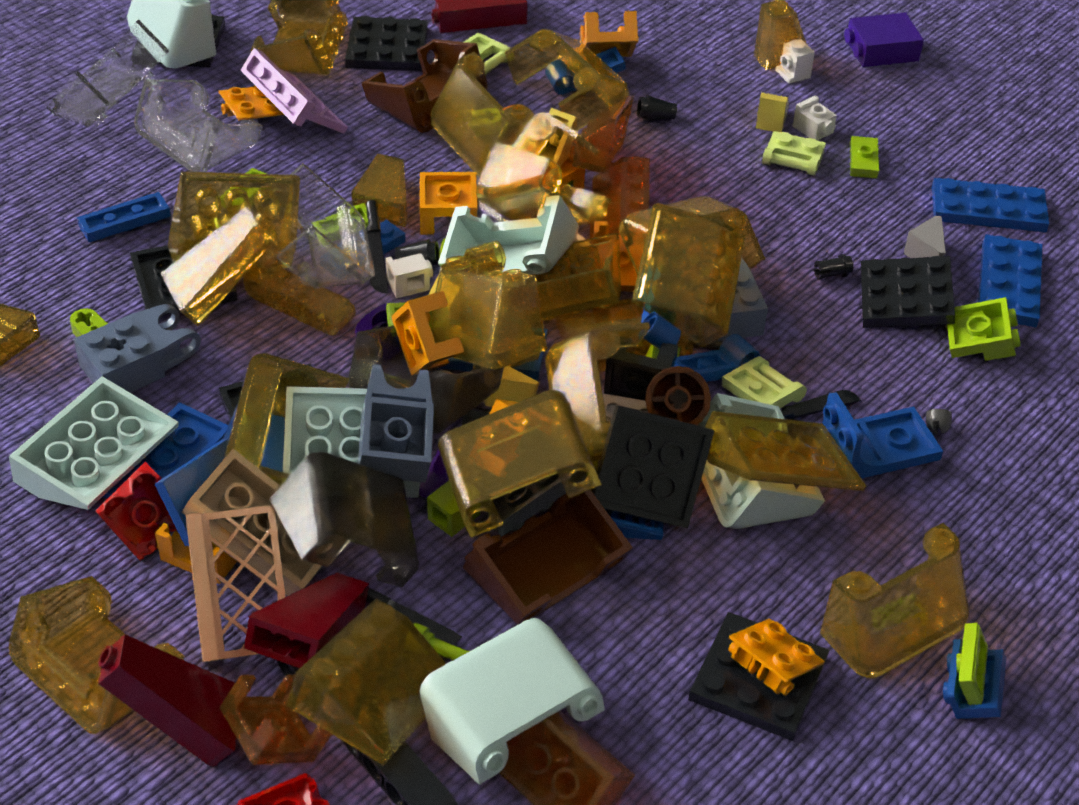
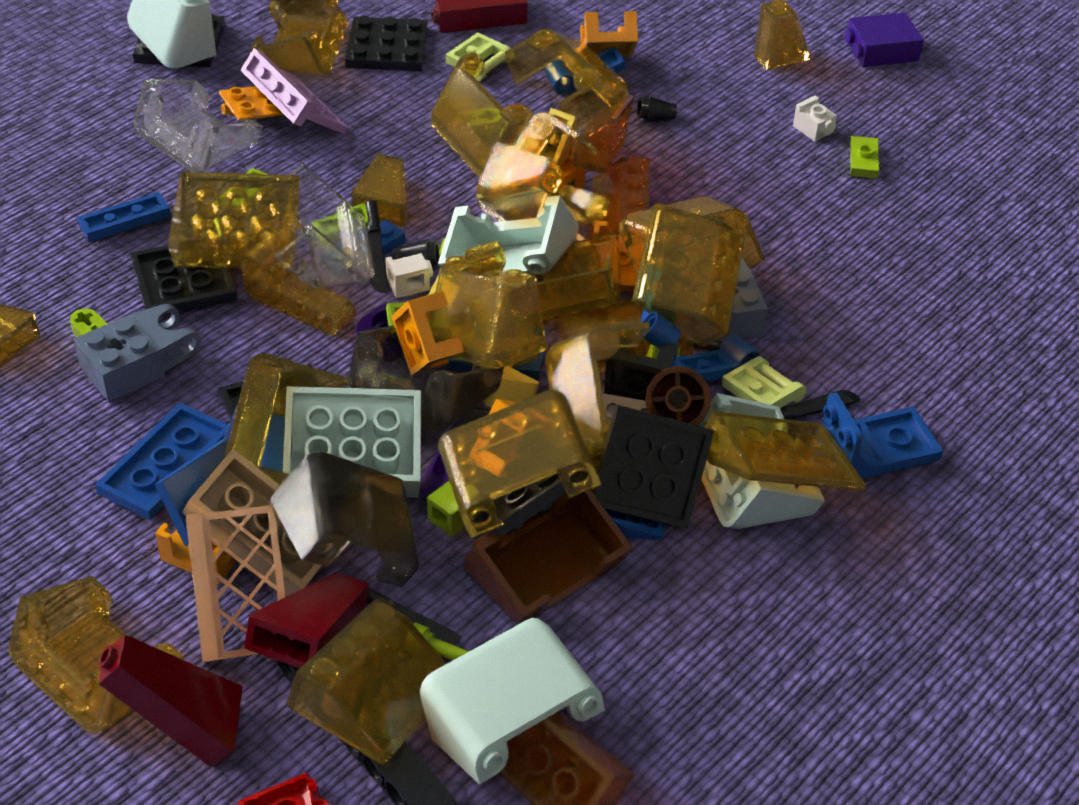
light aqua slope [9,376,179,510] -> none
clear windscreen [46,19,169,127] -> none
red slope [95,462,177,561] -> none
clear yellow slope [161,206,274,326] -> none
clear orange panel [220,675,335,765] -> none
sand blue brick [357,364,434,483] -> none
reddish brown windscreen [362,39,487,133] -> none
light orange panel [420,172,477,235] -> none
black plate [688,612,830,741] -> none
light orange hinge [728,619,825,696] -> none
light yellow slope [756,92,789,132] -> none
yellowish green plate [762,131,826,176] -> none
white brick [776,39,815,84] -> none
black pin [814,254,854,280] -> none
clear yellow windscreen [820,523,969,678] -> none
black plate [861,256,955,328] -> none
light grey slope [904,216,946,258] -> none
dark grey hinge [926,409,952,434] -> none
blue plate [932,178,1049,232] -> none
blue bracket [943,639,1007,719] -> none
lime plate [947,297,1021,361] -> none
lime plate [956,623,988,705] -> none
blue plate [978,234,1043,328] -> none

